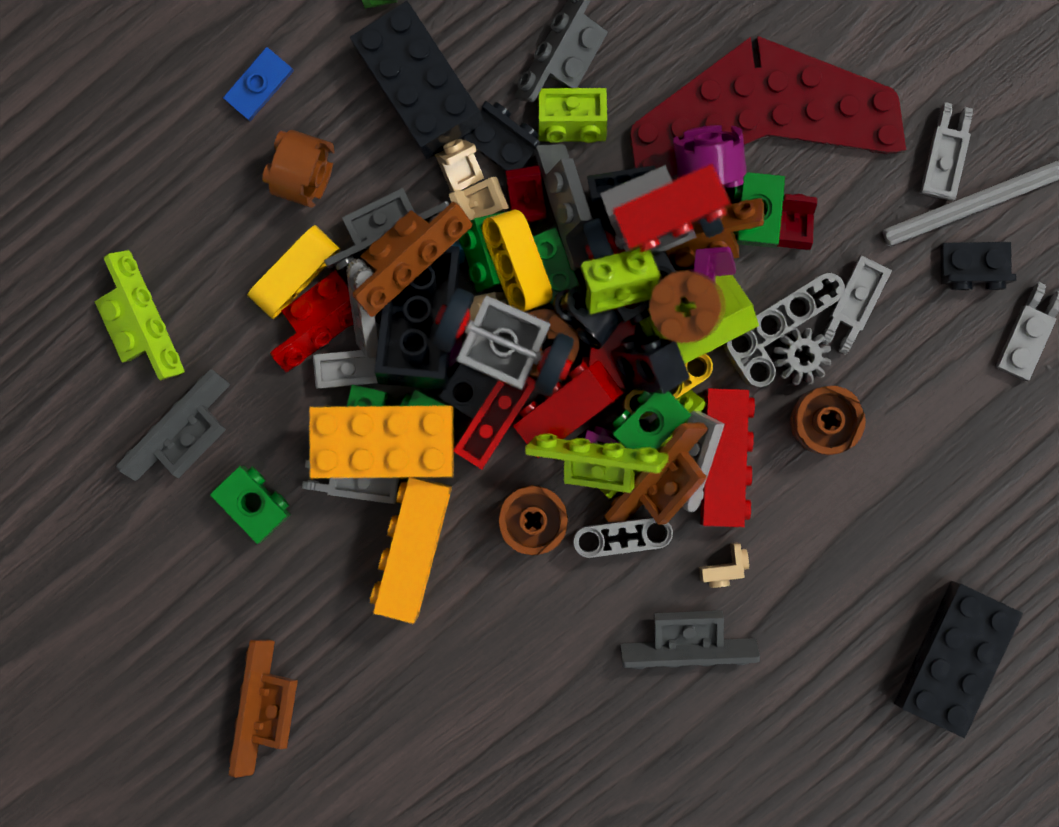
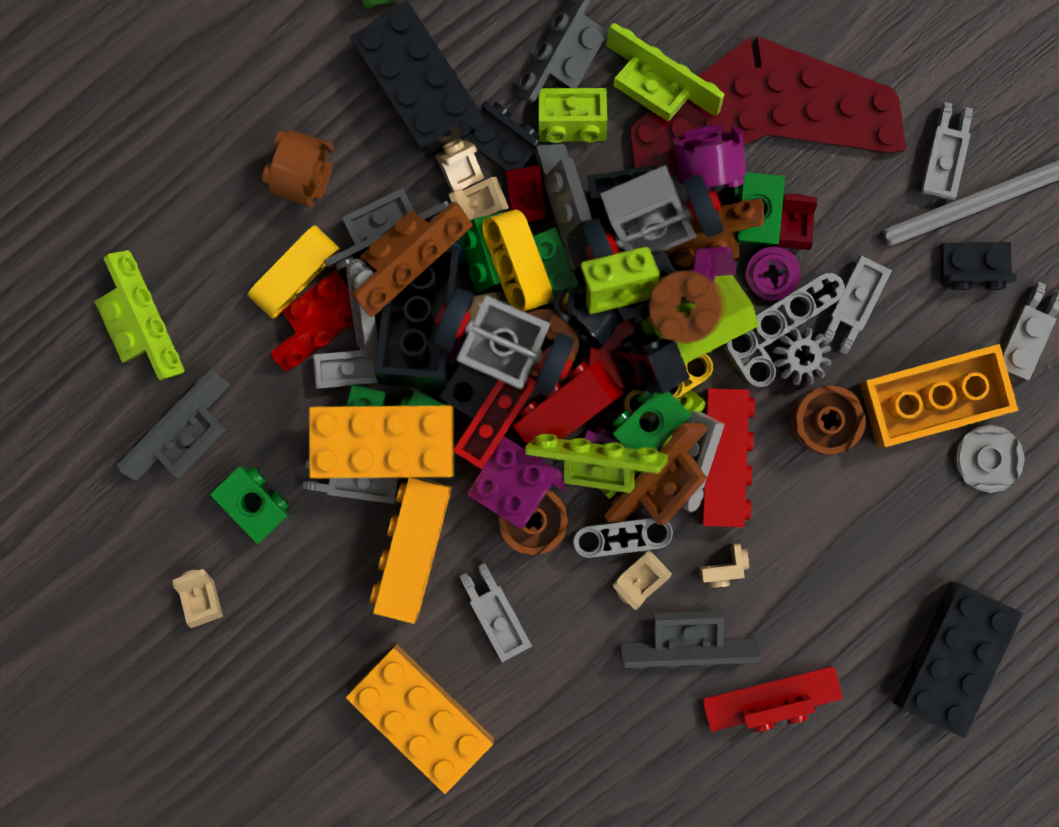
blue plate [223,47,294,122] -> none
dark orange bracket [229,639,298,778] -> none
red brick [612,163,732,253] -> none
none -> tan bracket [172,569,223,628]
none -> light orange brick [346,644,494,794]
none -> light grey hinge [459,563,532,662]
none -> magenta bracket [468,437,568,529]
none -> lime bracket [606,23,724,122]
none -> tan bracket [613,550,672,610]
none -> red bracket [703,666,842,732]
none -> magenta gear [746,246,801,300]
none -> light orange brick [859,344,1019,448]
none -> light grey tile [954,425,1025,493]

